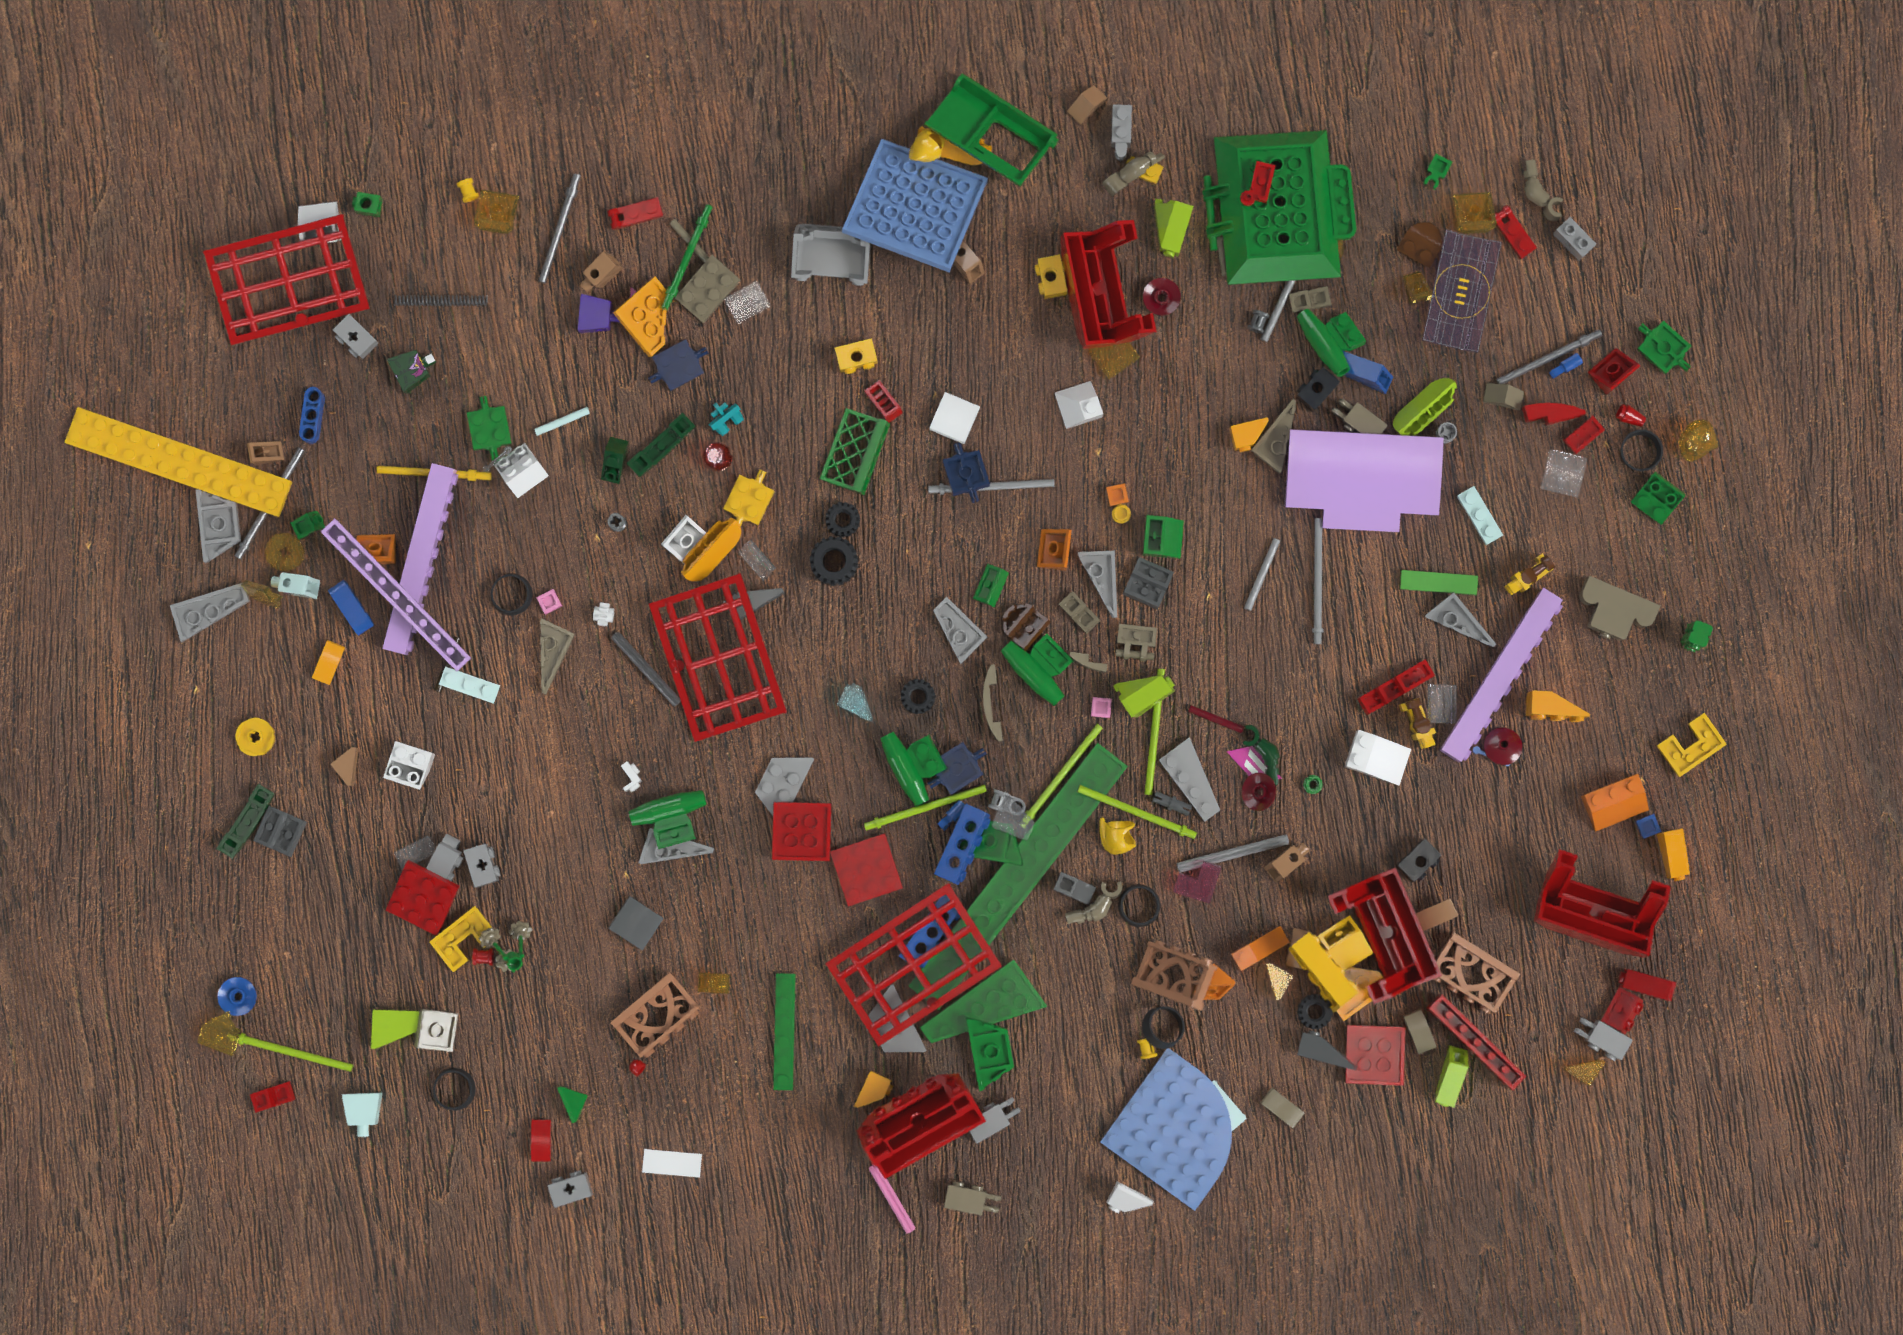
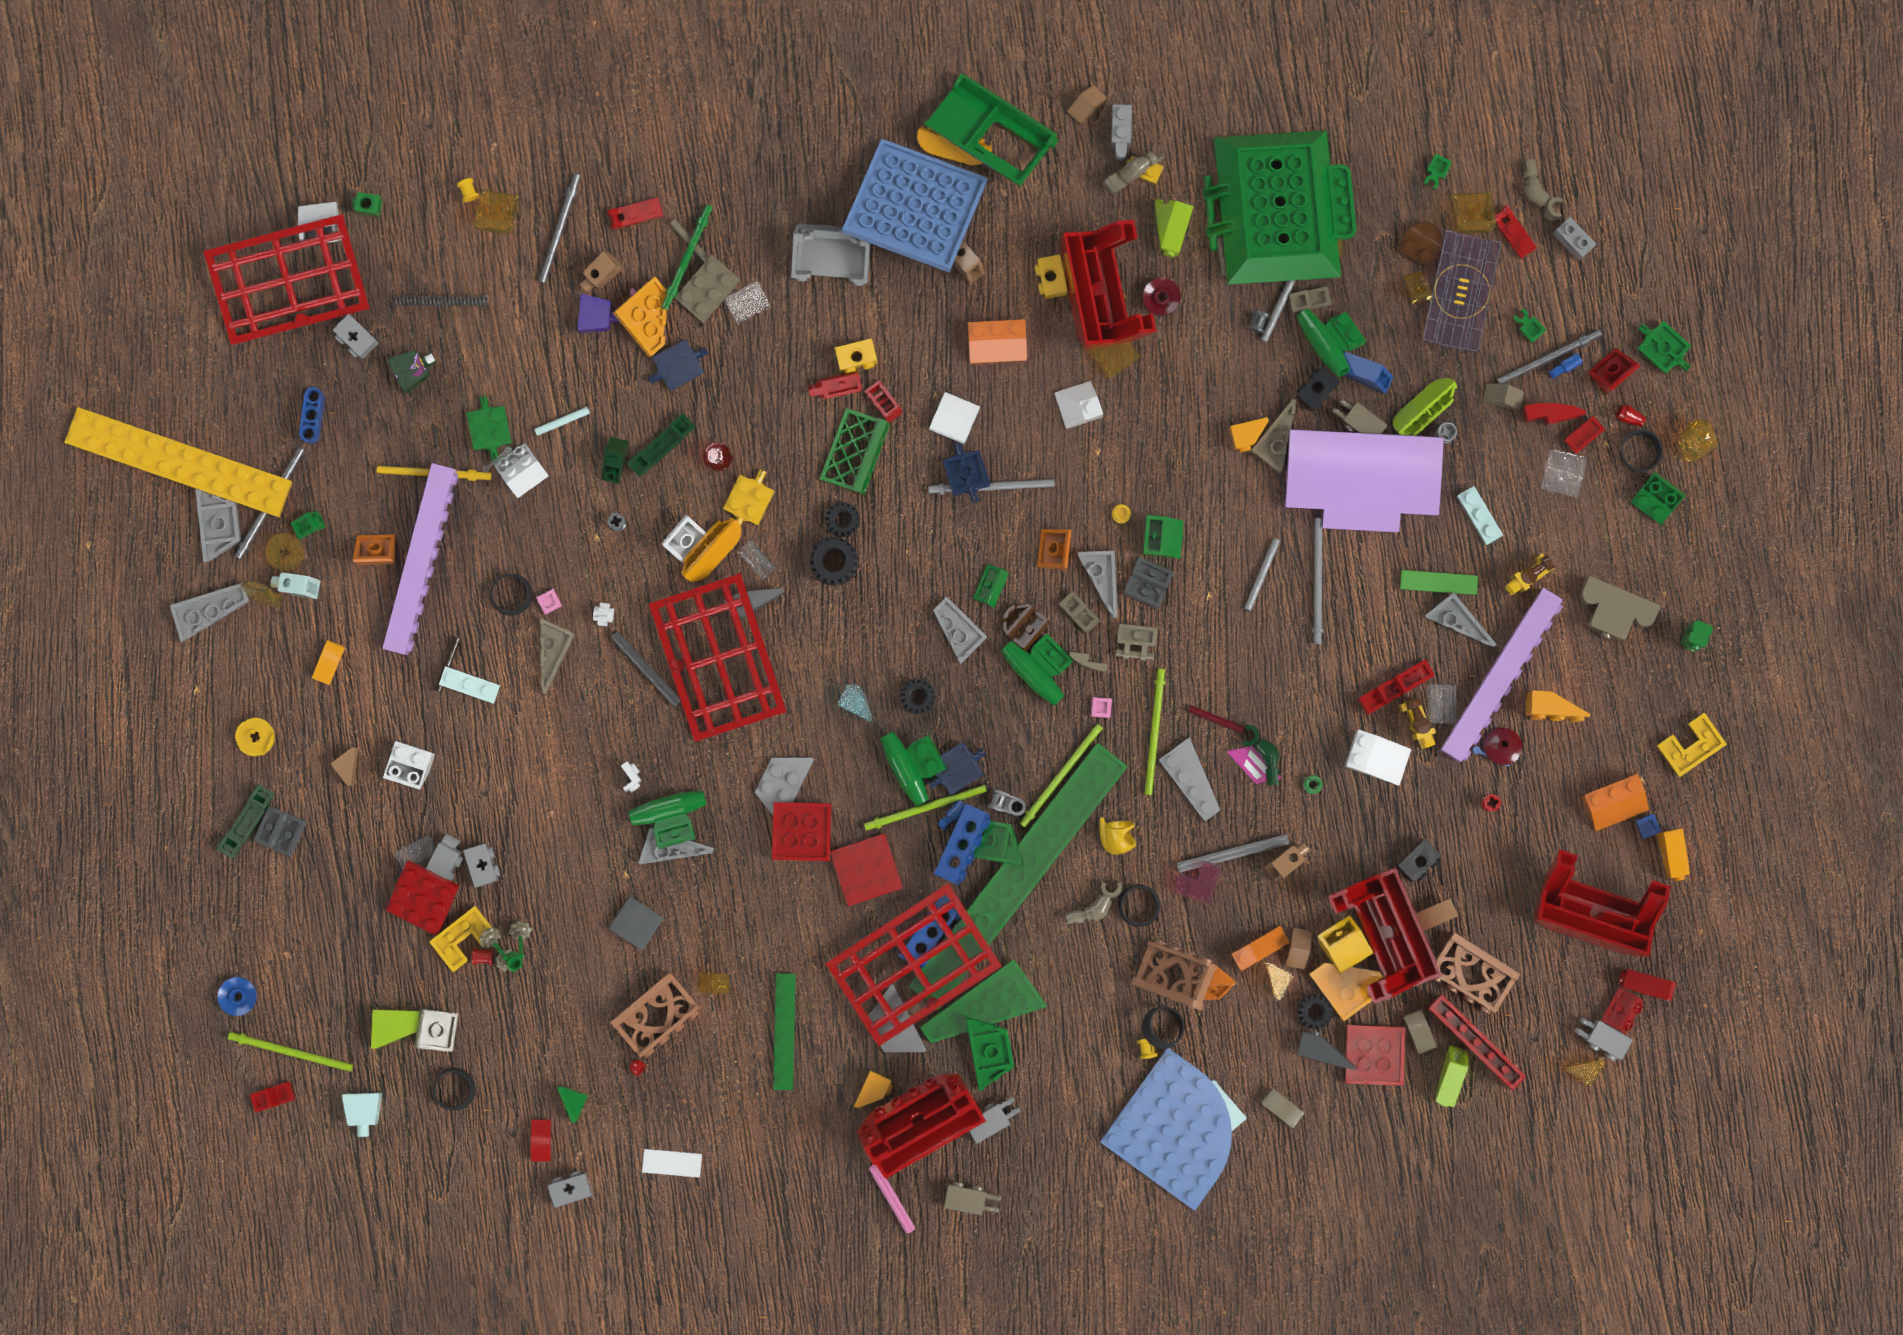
clear yellow slope [197,1011,241,1056] -> none
medium nougat slope [247,441,284,466] -> none
lavender brick [321,519,471,671] -> none
blue beam [328,580,374,636] -> none
teal hips [708,402,744,436] -> none
yellow piece [909,129,944,162] -> none
dark tan slope [983,664,1003,742] -> none
clear wing [992,792,1035,841] -> none
dark grey slope [1053,872,1096,905] -> none
lime bar [1077,785,1197,839] -> none
orange plate [1106,483,1129,507] -> none
white slope [1107,1181,1153,1213] -> none
lime slope [1113,675,1175,717] -> none
dark grey pin [1152,790,1192,816] -> none
red hinge [1240,161,1276,206] -> none
dark red dish [1242,773,1276,811] -> none
yellow wedge [1288,932,1358,1013] -> none
none -> red hinge [808,371,862,399]
none -> orange slope [968,319,1027,364]
none -> red bush [1481,794,1501,812]
none -> green plate [1512,308,1547,344]

